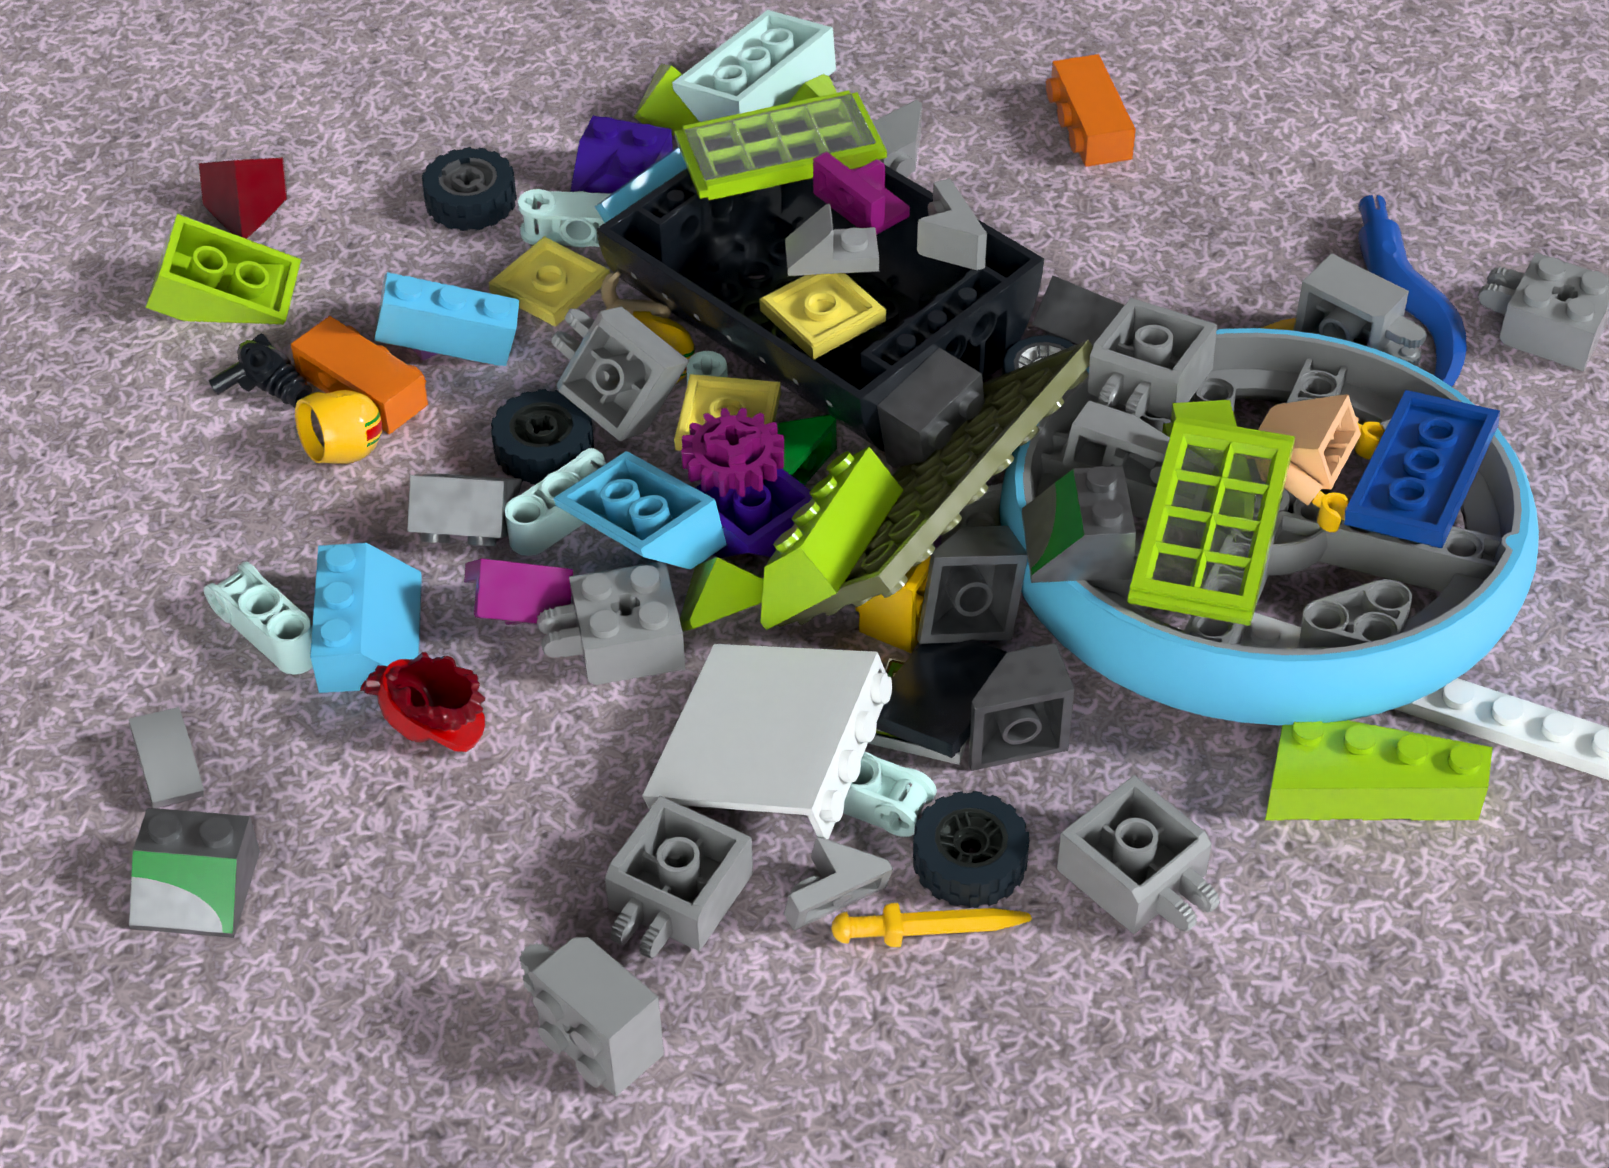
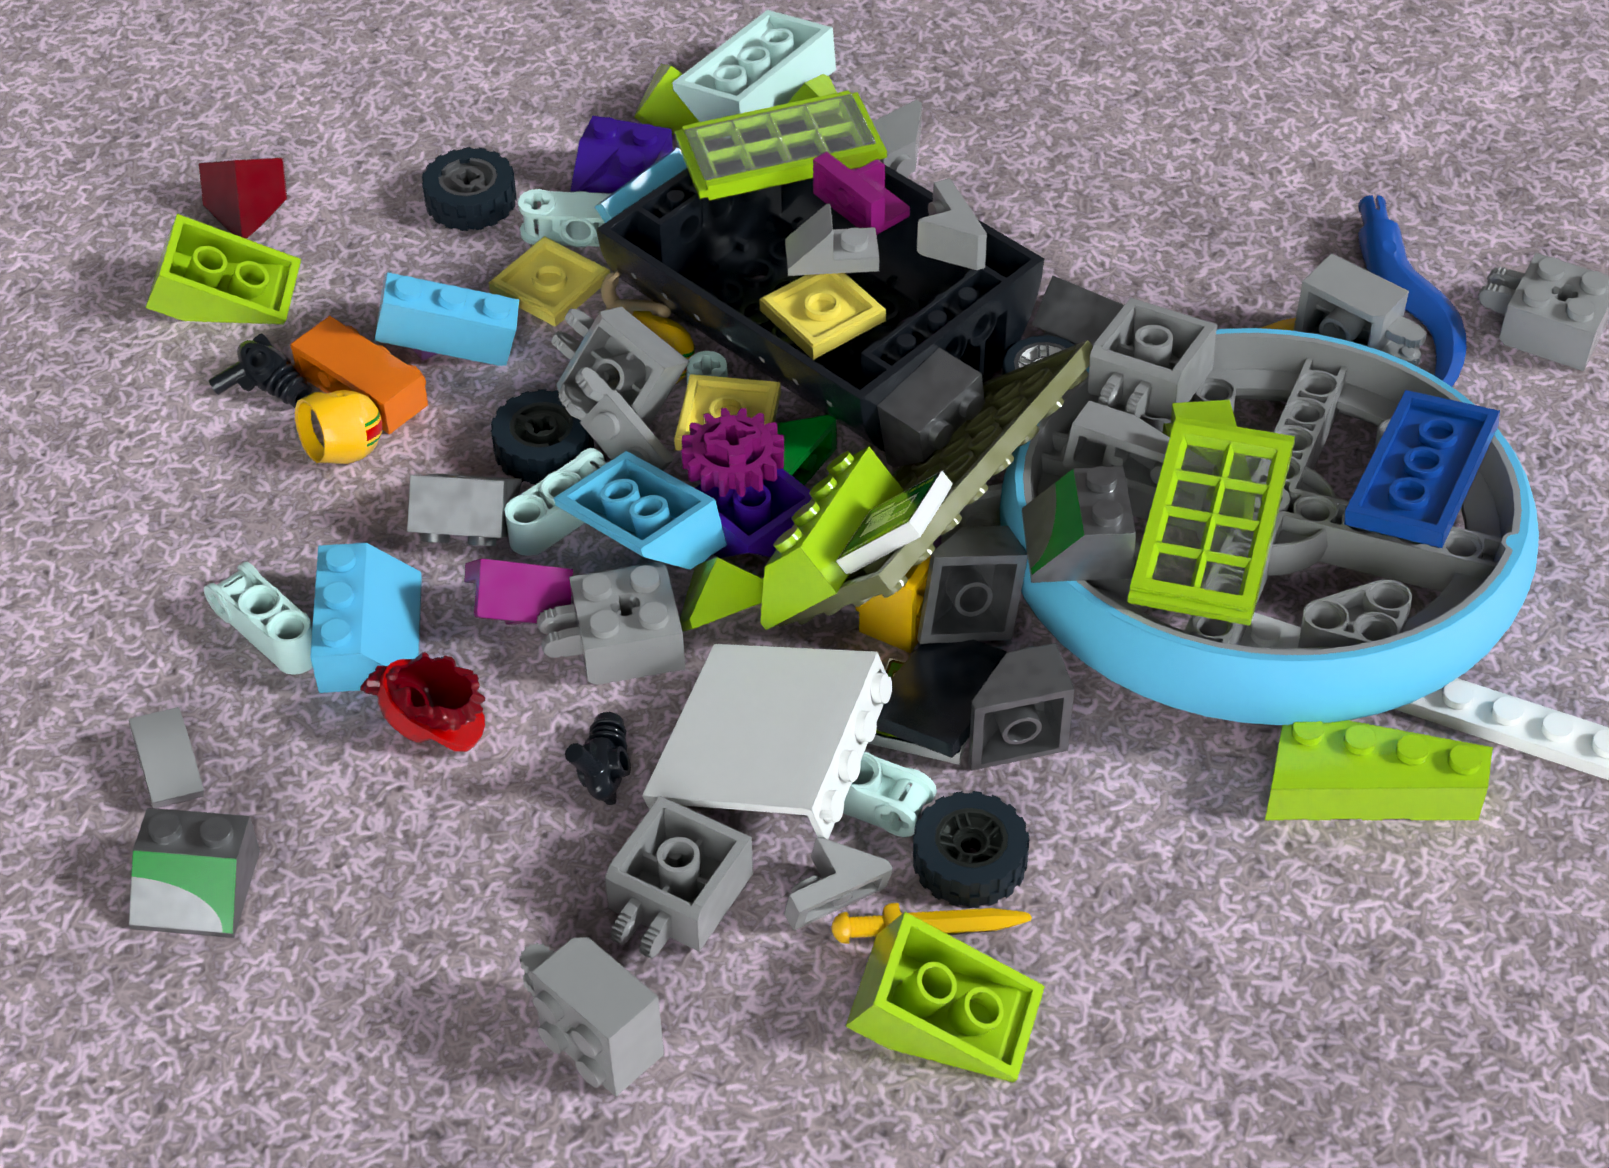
orange brick [1046,54,1136,167] -> none
light grey hinge [1057,775,1220,934] -> none
light nougat torso [1245,394,1385,532] -> none
none -> light grey hinge [558,367,674,471]
none -> black piece [565,712,631,805]
none -> tile [836,471,952,574]
none -> lime slope [845,912,1045,1083]

